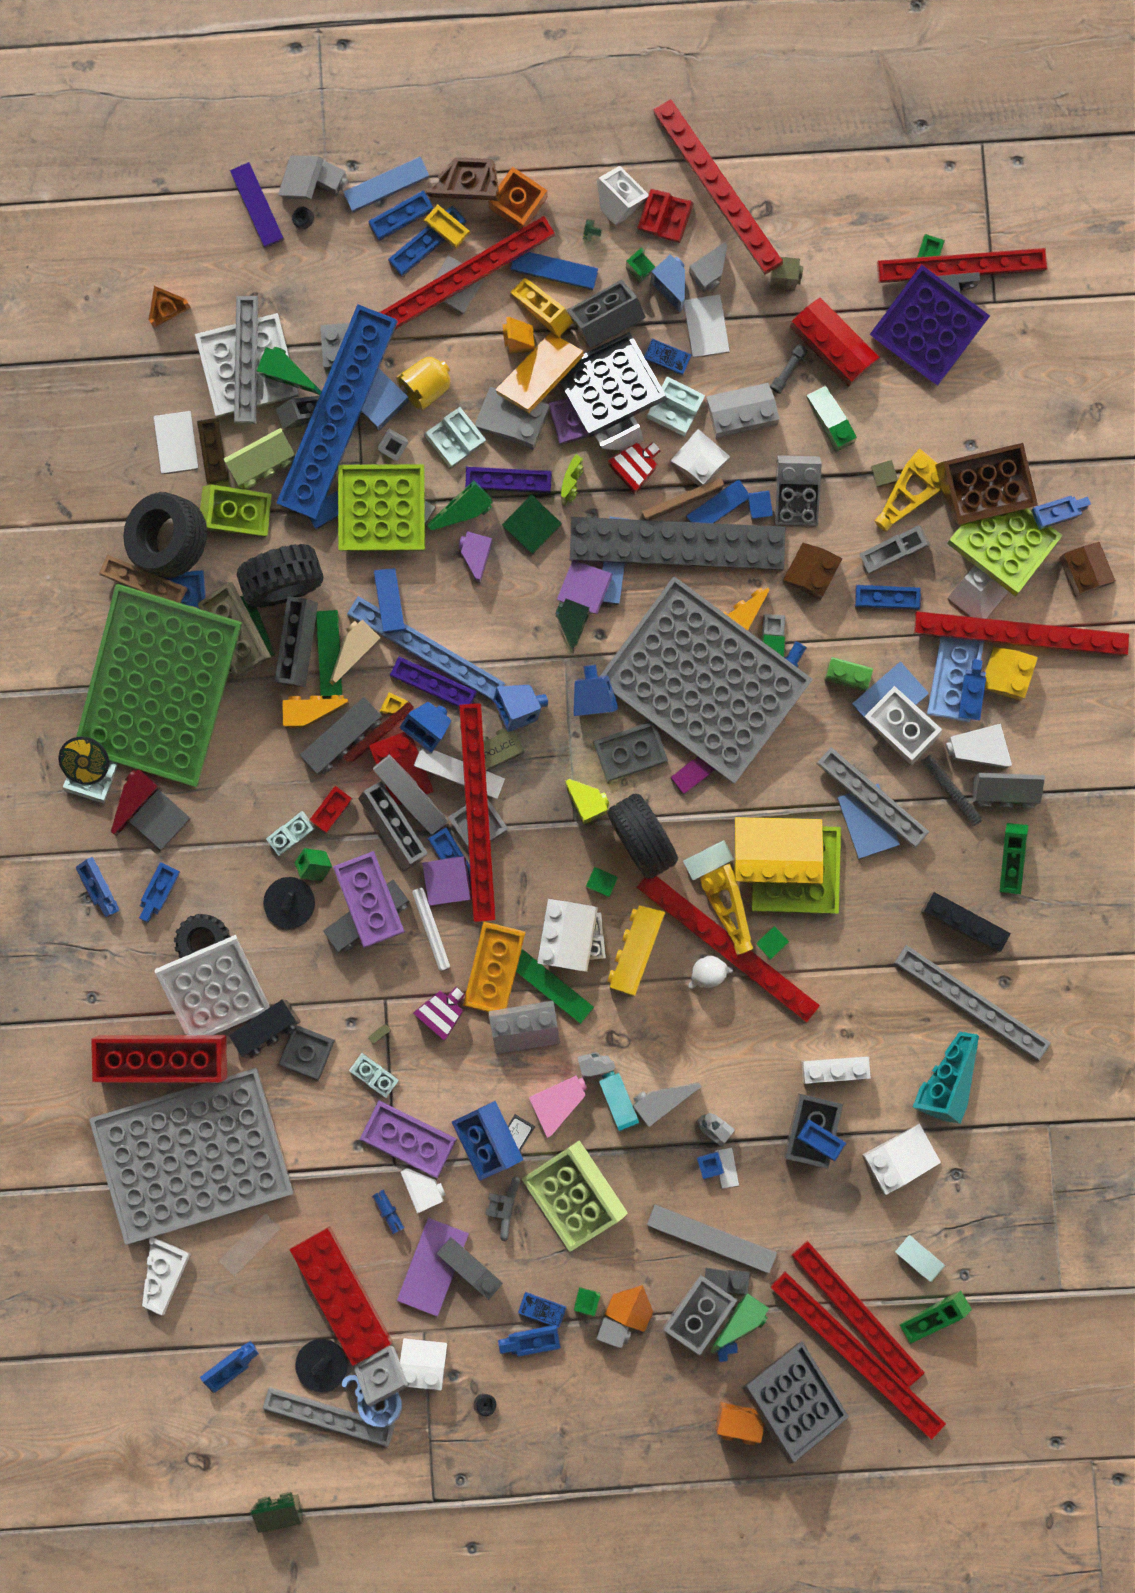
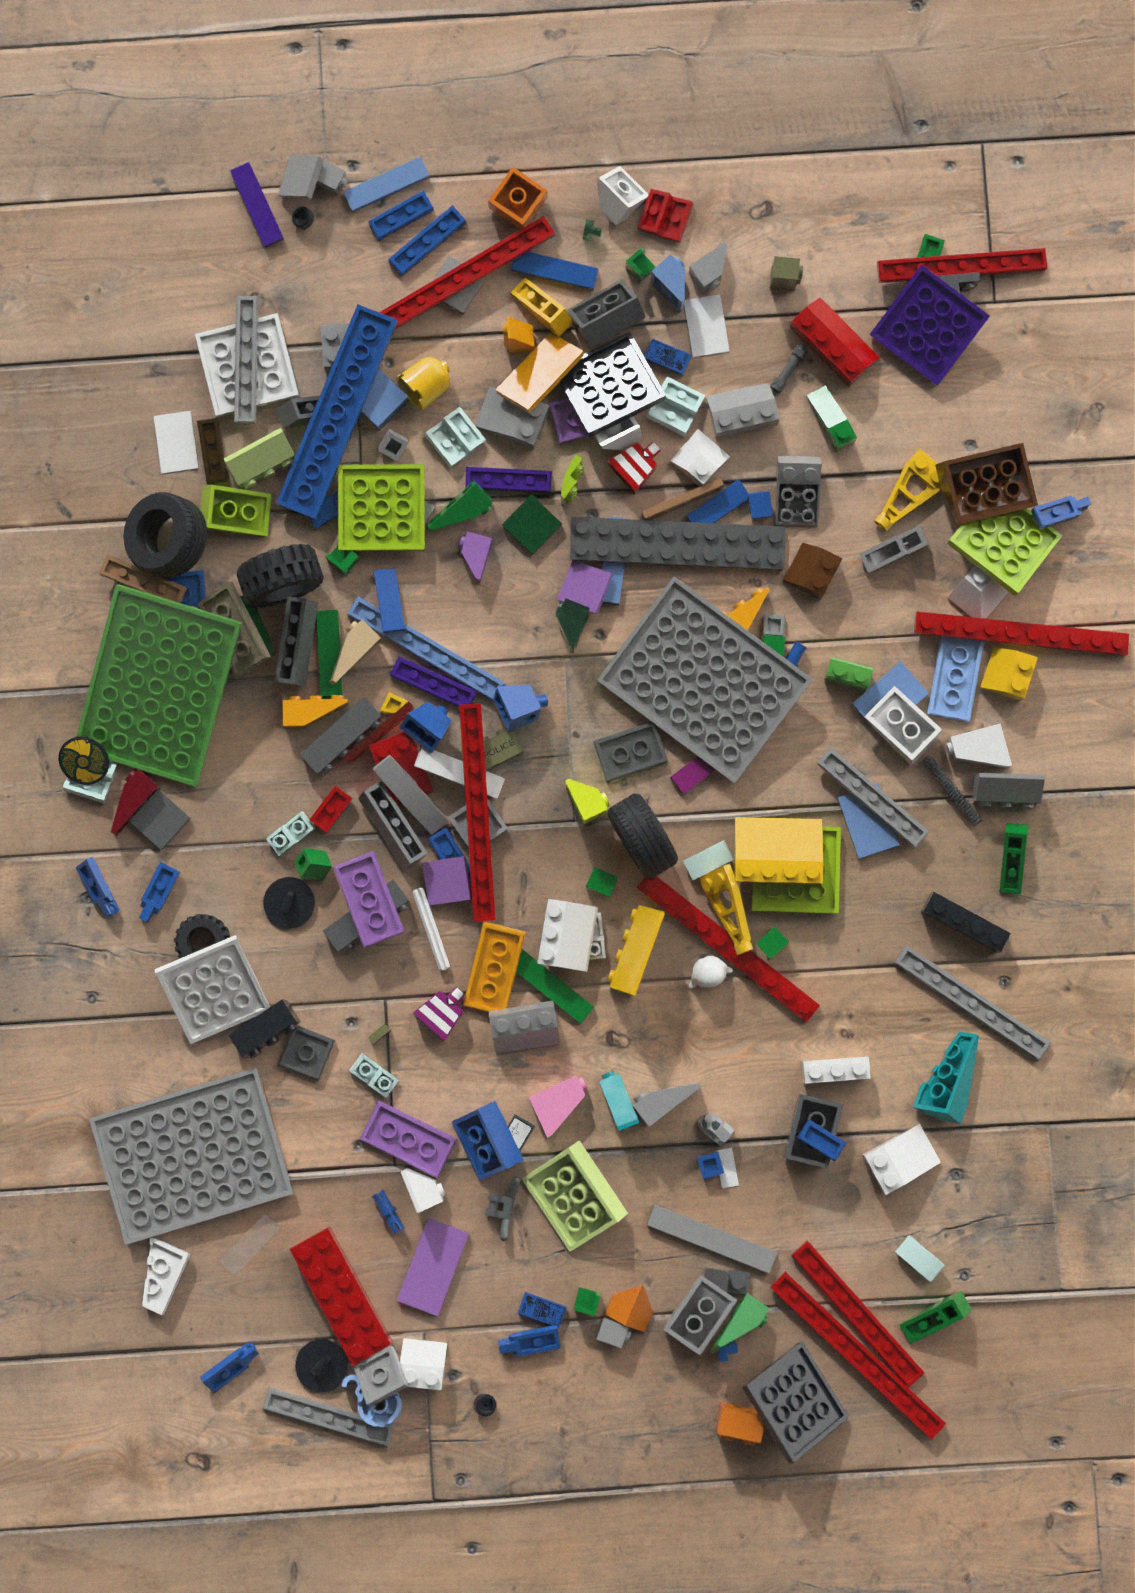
red brick [91,1035,227,1082] -> none
orange slope [149,286,191,328] -> none
dark green slope [250,1492,303,1533] -> none
green slope [257,347,322,395] -> none
yellow tile [424,204,470,249] -> none
reddish brown wing [425,158,500,201] -> none
dark grey slope [436,1237,503,1300] -> none
blue torso [574,664,618,716] -> none
light grey rock [577,1052,615,1078] -> none
red plate [653,99,783,275] -> none
blue tile [855,585,921,610] -> none
olive tile [871,460,898,487] -> none
blue hinge [958,659,986,721] -> none
reddish brown slope [1059,542,1116,597] -> none
none -> green panel [325,546,360,575]

